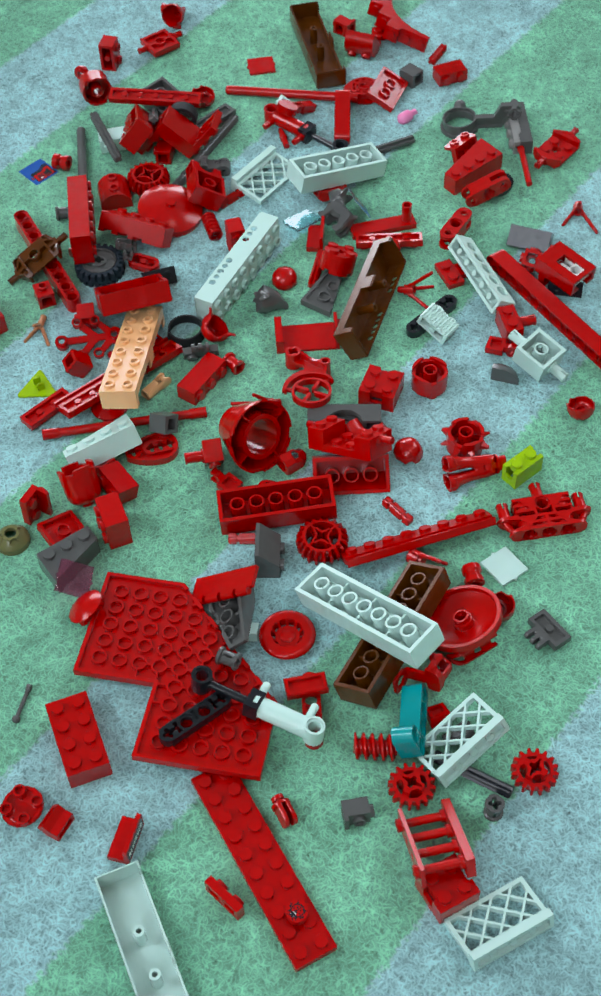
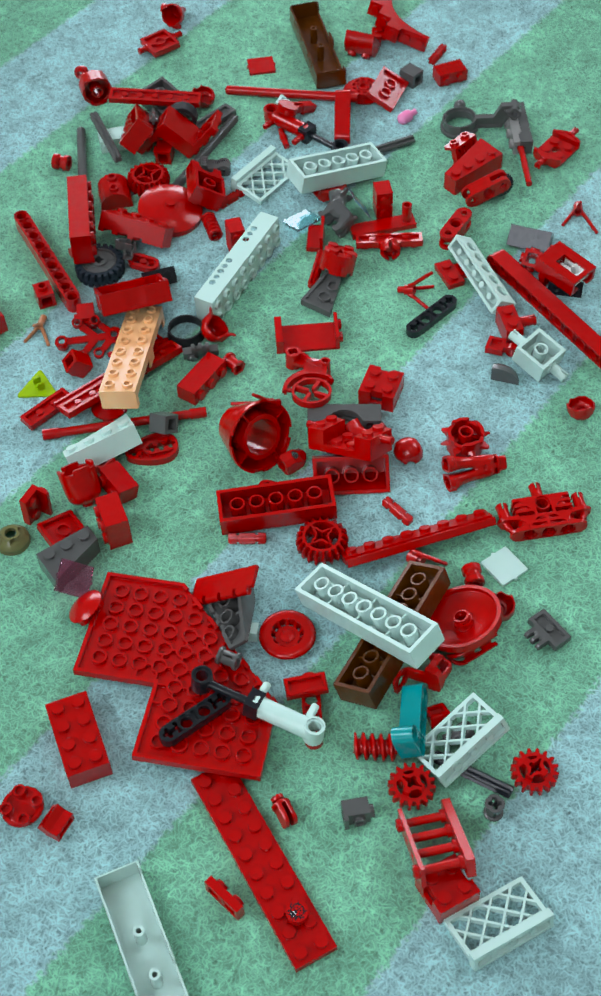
reddish brown plate [7,232,69,285] -> none
dark grey hinge [12,684,33,723] -> none
sticker [19,159,58,185] -> none
dark grey bush [55,206,68,221] -> none
red brick [98,35,122,72] -> none
red panel [107,813,144,864] -> none
light nougat bar [141,372,172,400] -> none
red brick [184,438,224,469] -> none
red plate [210,467,243,490] -> none
dark grey hat [253,285,289,314] -> none
dark grey slope [254,523,285,578] -> none
red hair [272,266,297,291] -> none
red brick [333,15,356,37] -> none
reddish brown piece [333,237,407,360] -> none
red brick [411,356,448,399] -> none
light aqua brick [416,303,459,345] -> none
lime brick [501,445,544,489] -> none
none -> red piece [373,180,393,220]

